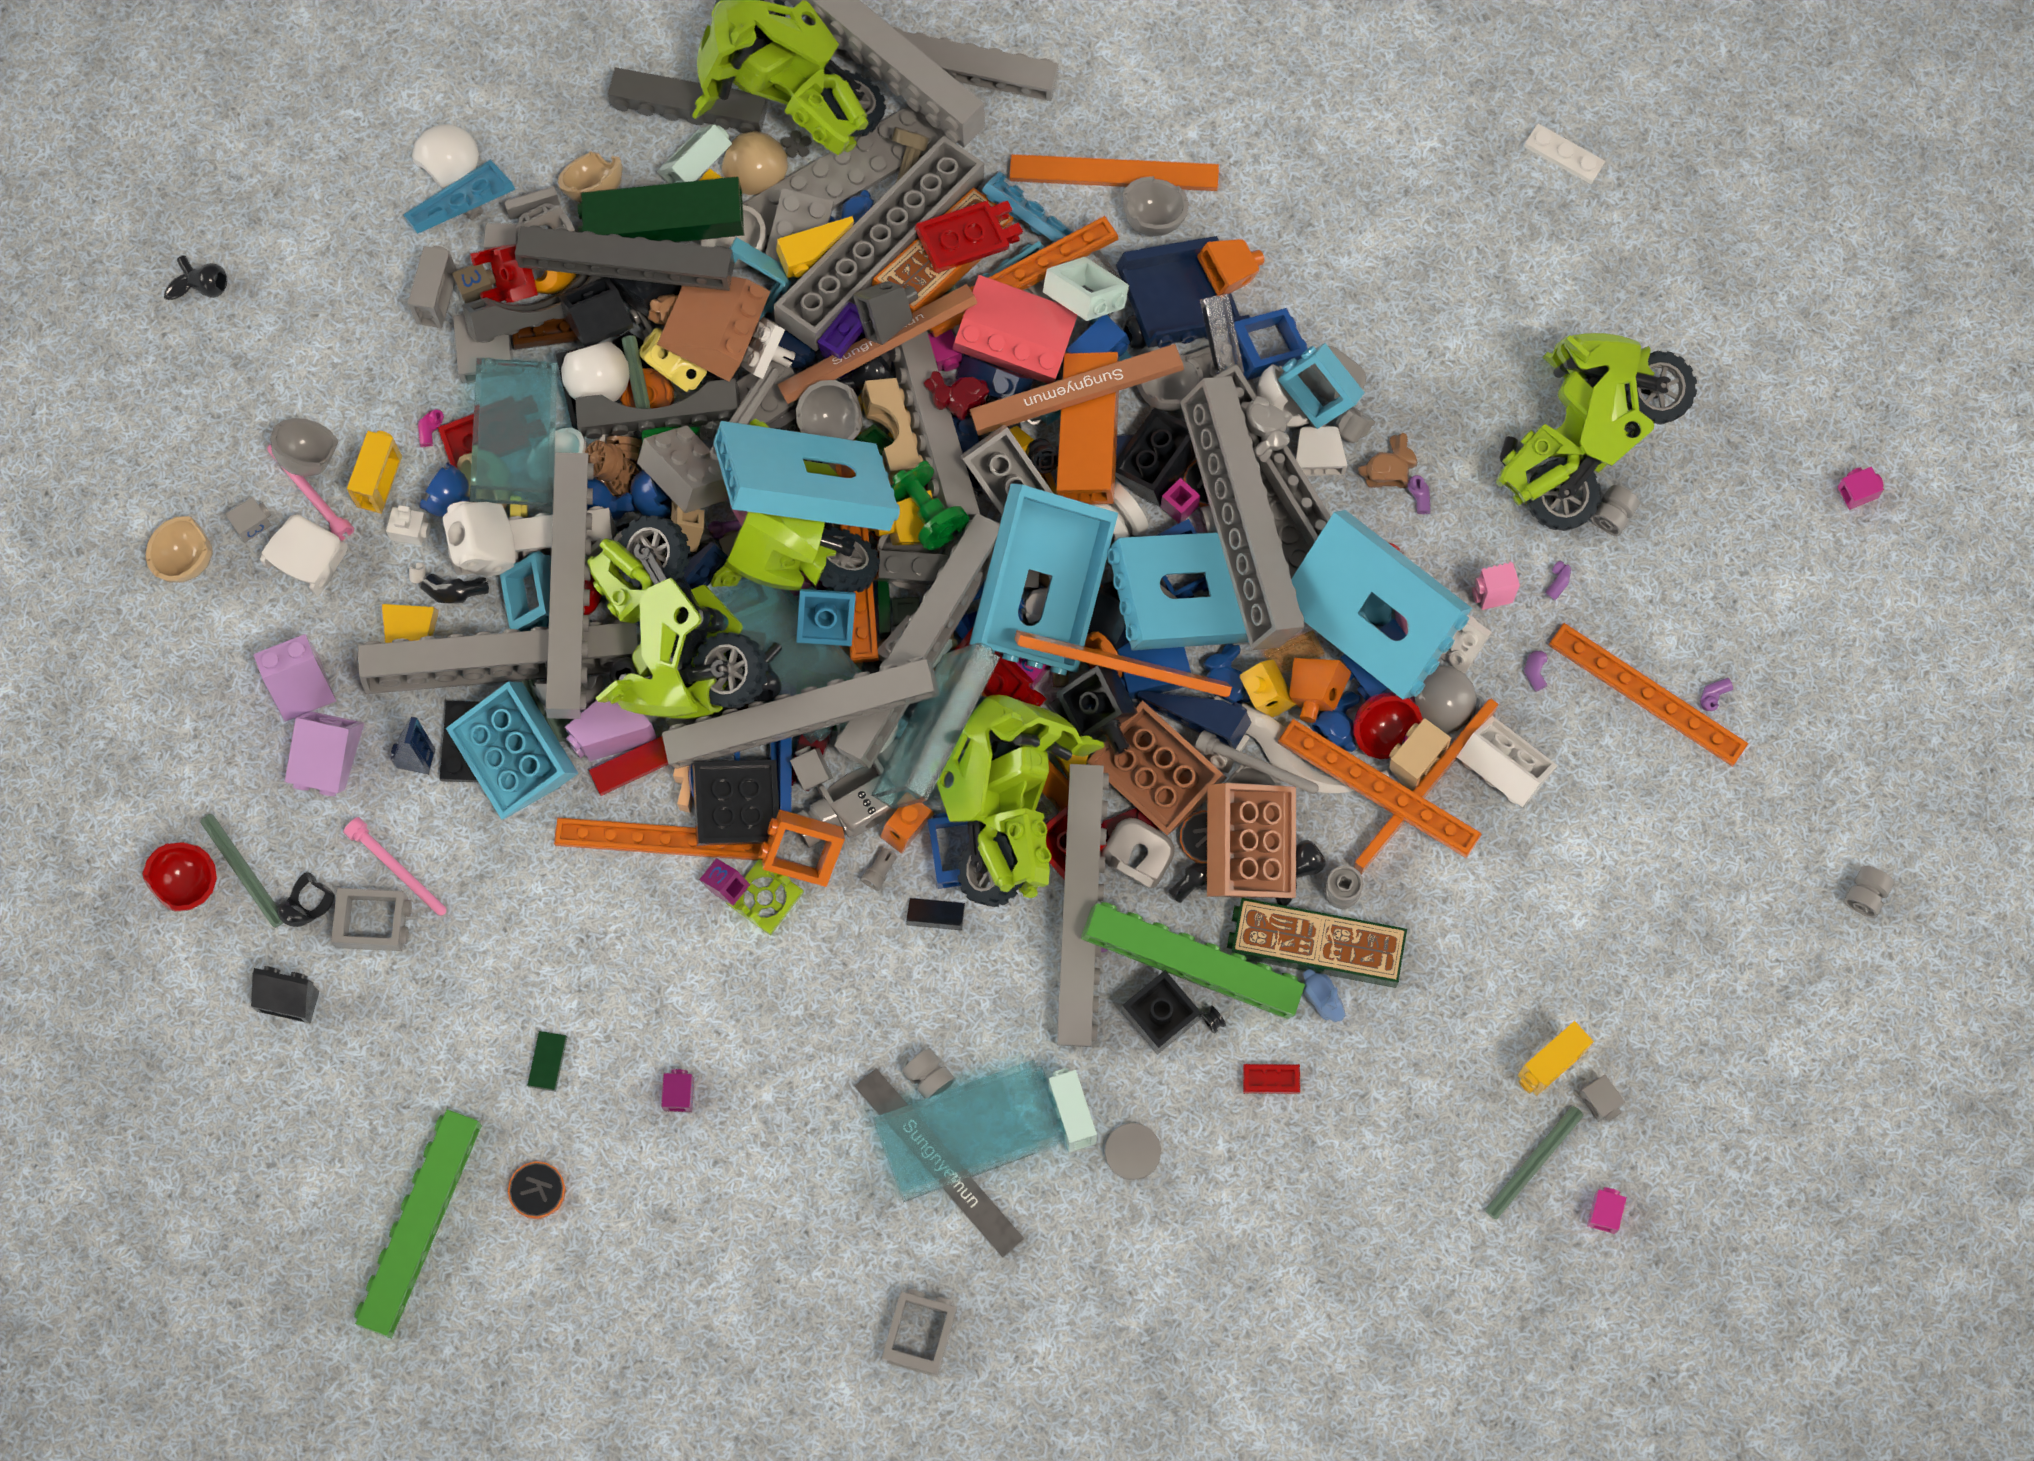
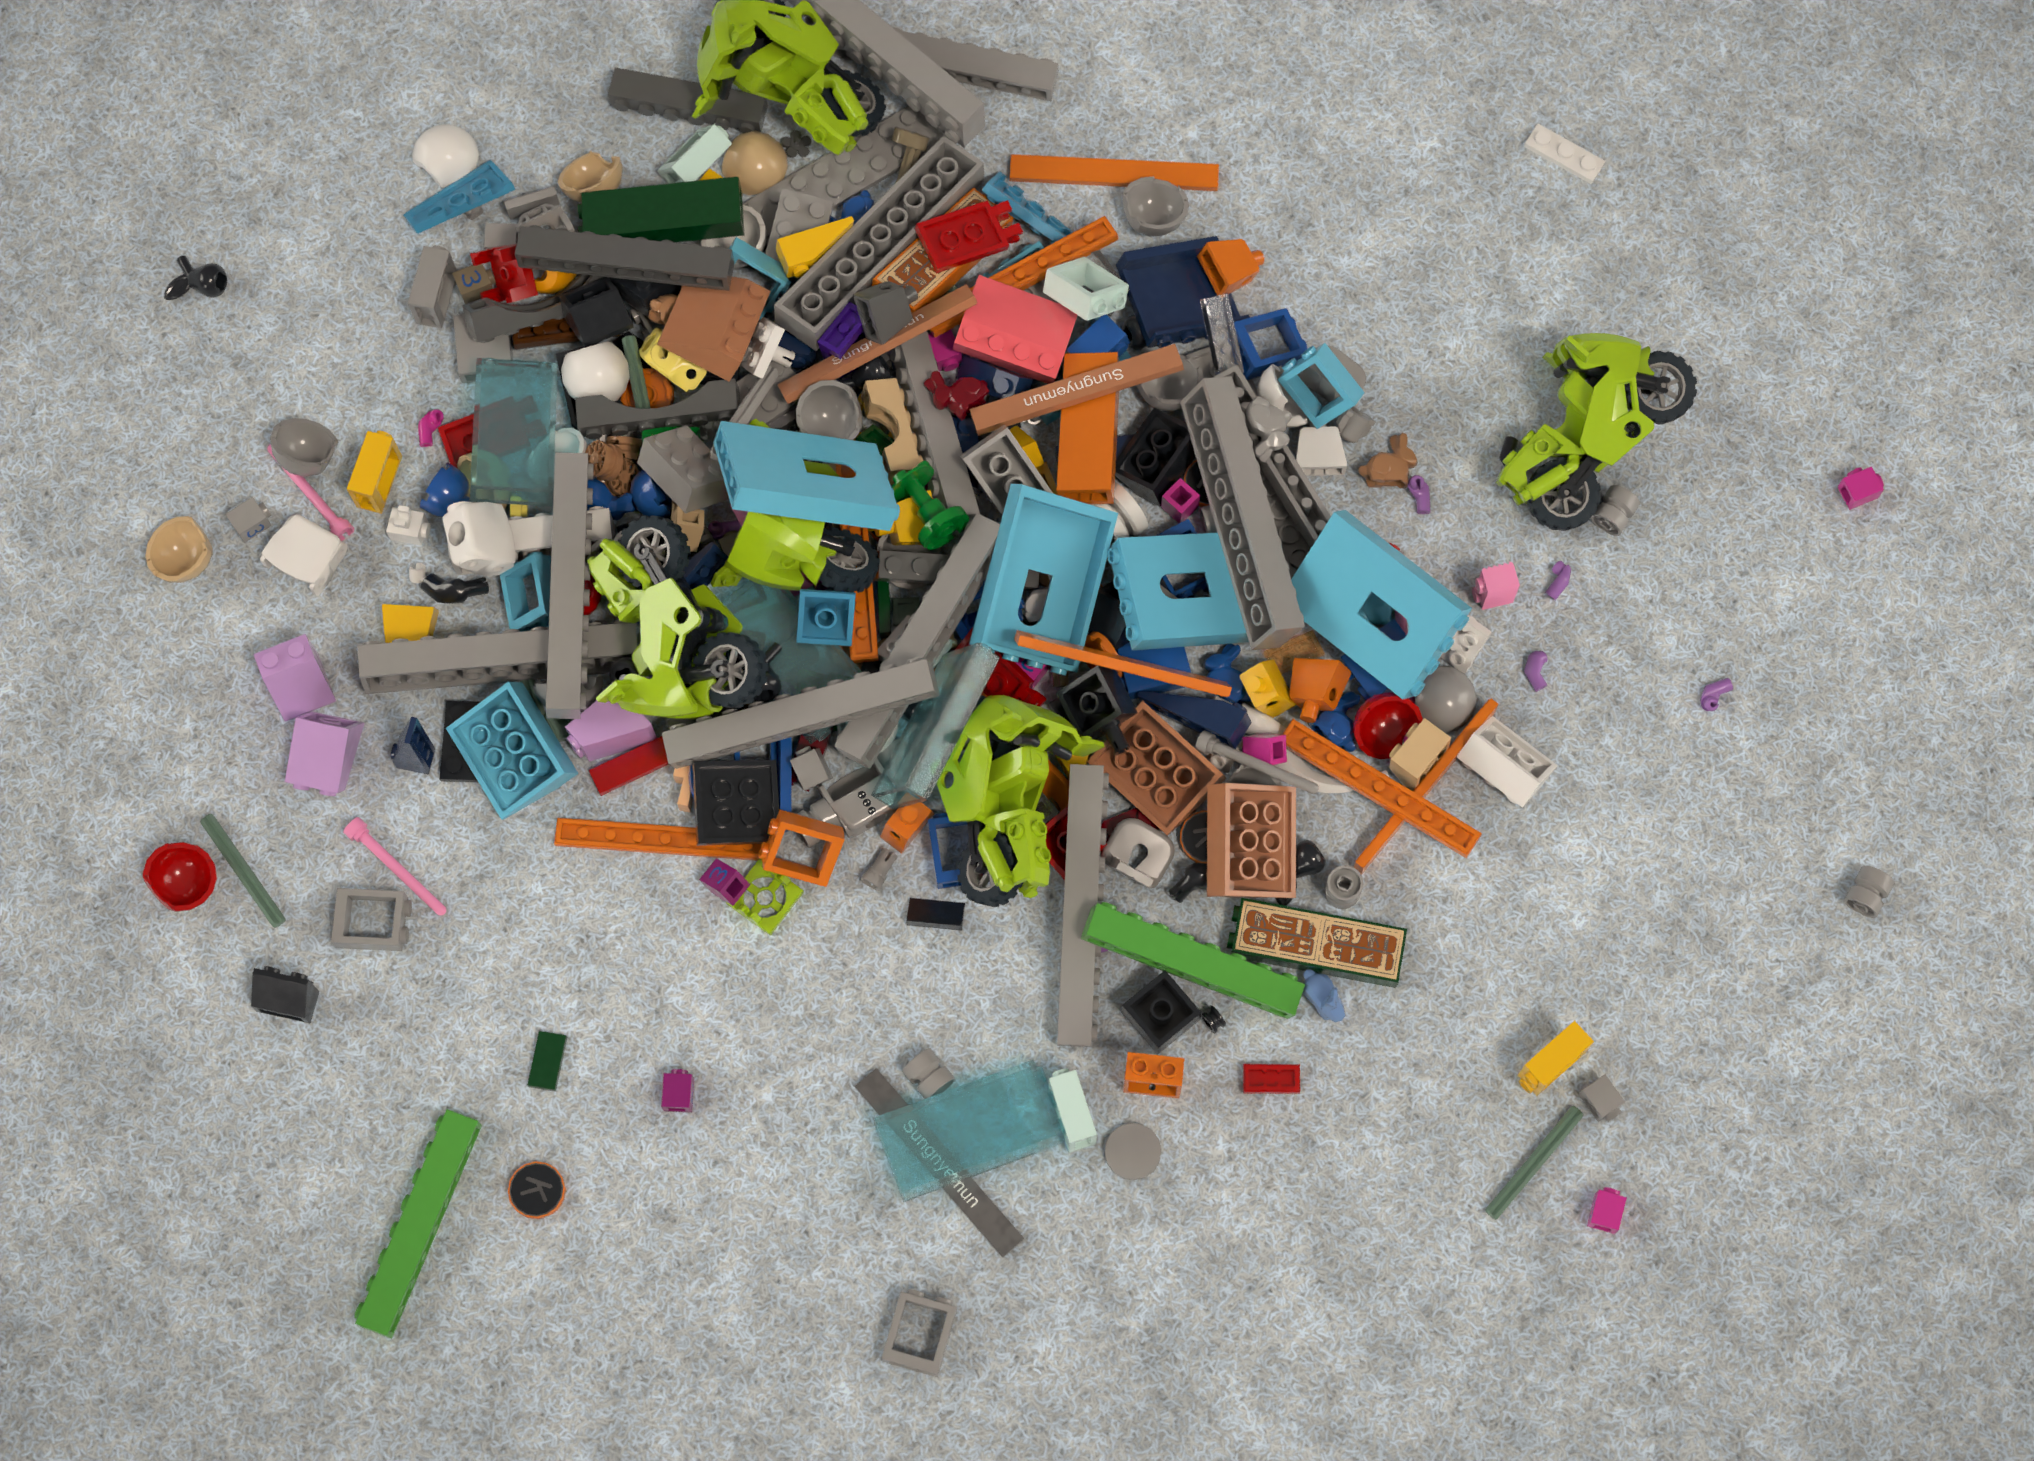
black piece [277,872,335,927] -> none
black wheel [1026,438,1059,474] -> none
orange tile [1548,623,1749,767] -> none
none -> orange window [1123,1052,1185,1099]
none -> dark pink brick [1242,734,1287,765]

